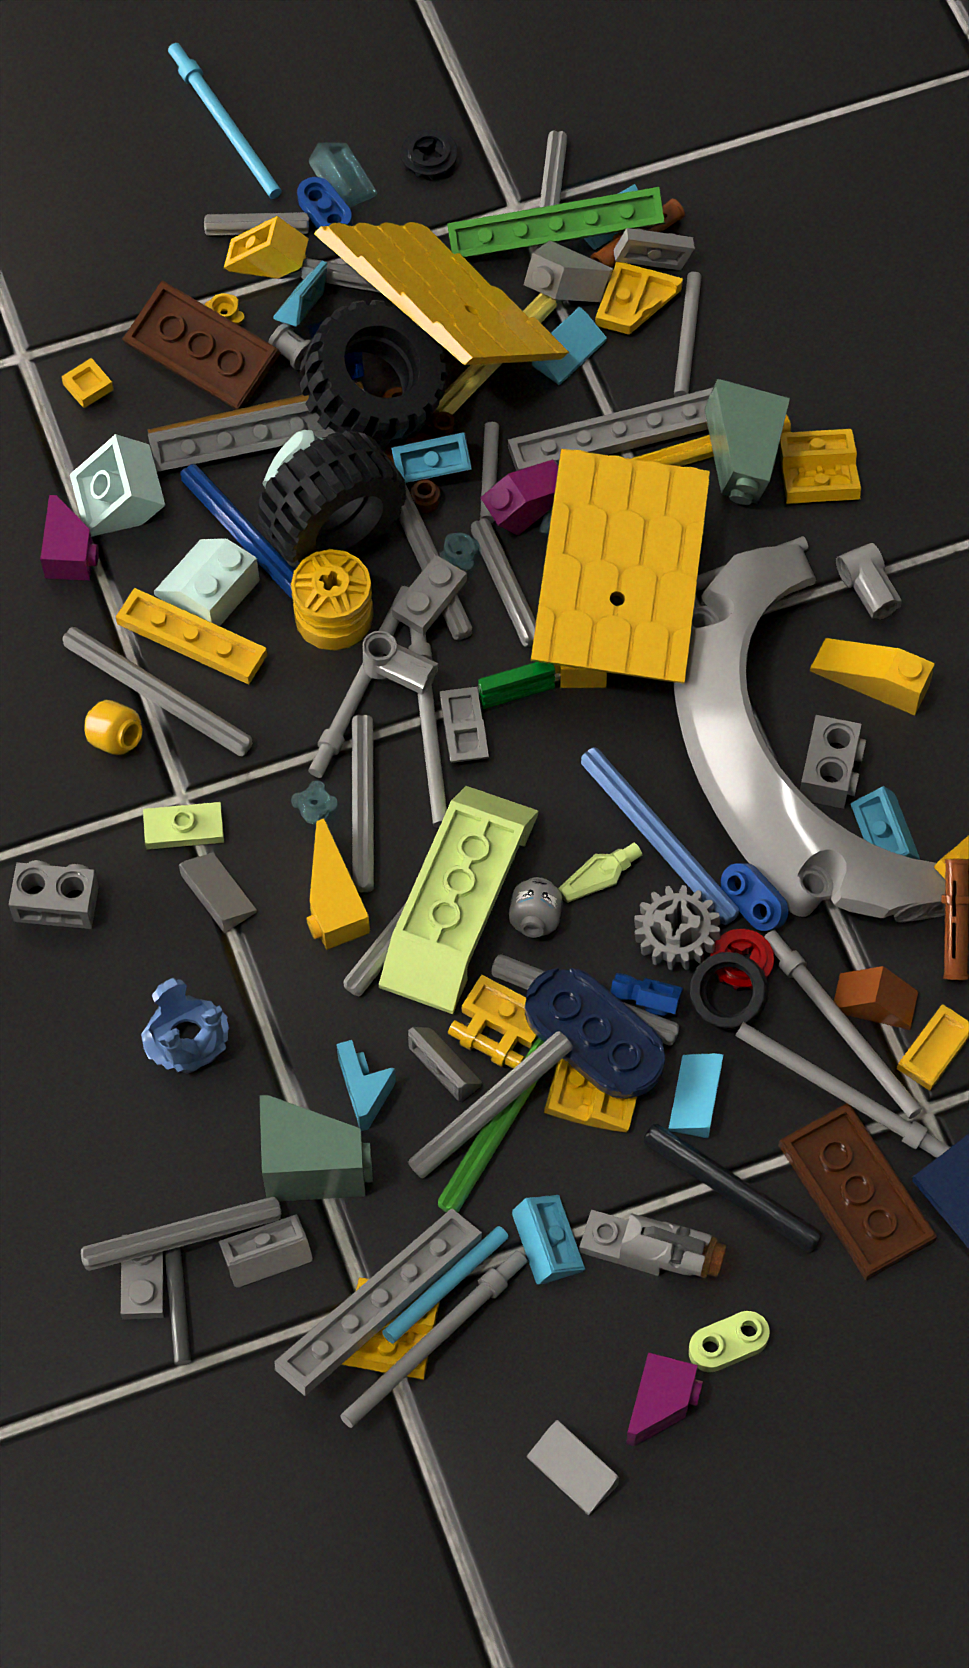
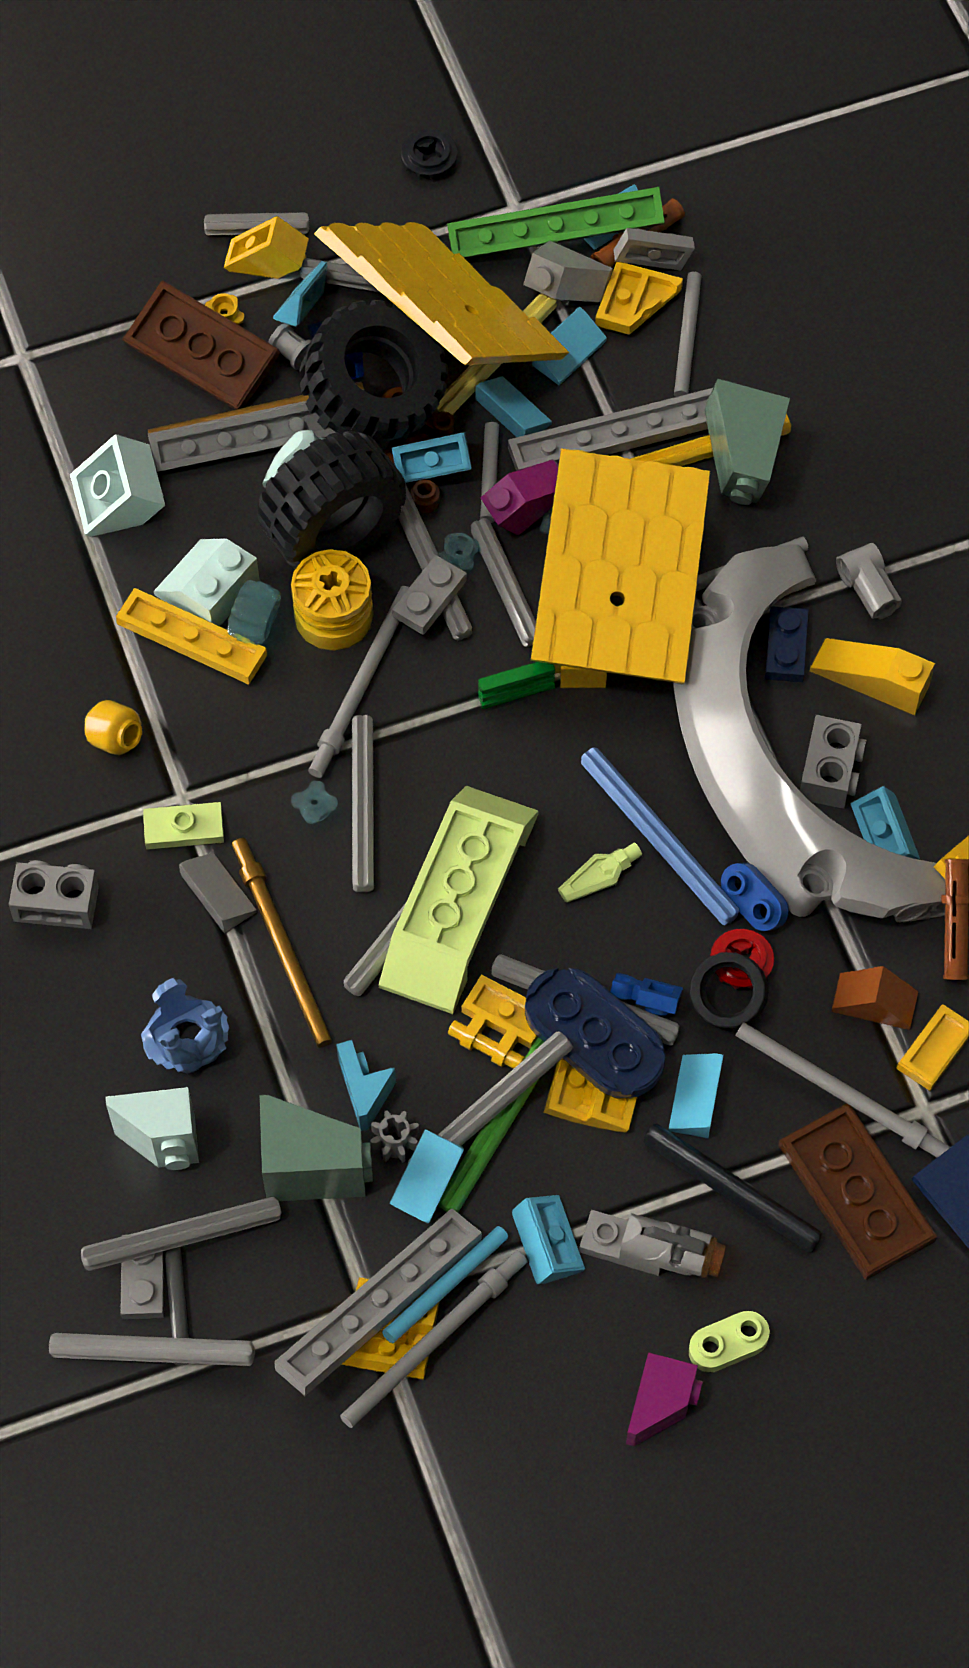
magenta slope [40,495,99,581] -> none
yellow plate [61,358,114,408] -> none
light grey axle [62,627,253,756] -> none
medium azure bar [168,43,282,199] -> none
blue axle [180,464,294,598] -> none
light grey slope [219,1214,313,1287] -> none
blue plate [297,177,352,229] -> none
yellow slope [306,818,370,950] -> none
clear light blue slope [309,143,377,208] -> none
light grey piece [362,631,438,695] -> none
light grey bar [408,628,447,828] -> none
light grey slope [408,1027,482,1102] -> none
light grey slope [439,686,489,763] -> none
light grey head [509,877,563,938] -> none
light grey slope [527,1420,619,1515] -> none
light grey axle [539,130,567,207] -> none
light grey gear [634,885,720,970] -> none
light grey bar [764,930,922,1119] -> none
yellow slope [779,429,861,504] -> none
none -> light grey axle [49,1333,255,1366]
none -> light aqua slope [106,1087,199,1170]
none -> clear light blue gear [227,580,281,645]
none -> pearl gold bar [232,838,332,1048]
none -> light grey gear [370,1110,419,1162]
none -> medium azure slope [389,1129,464,1223]
none -> medium azure slope [476,376,552,437]
none -> dark blue plate [765,606,808,683]

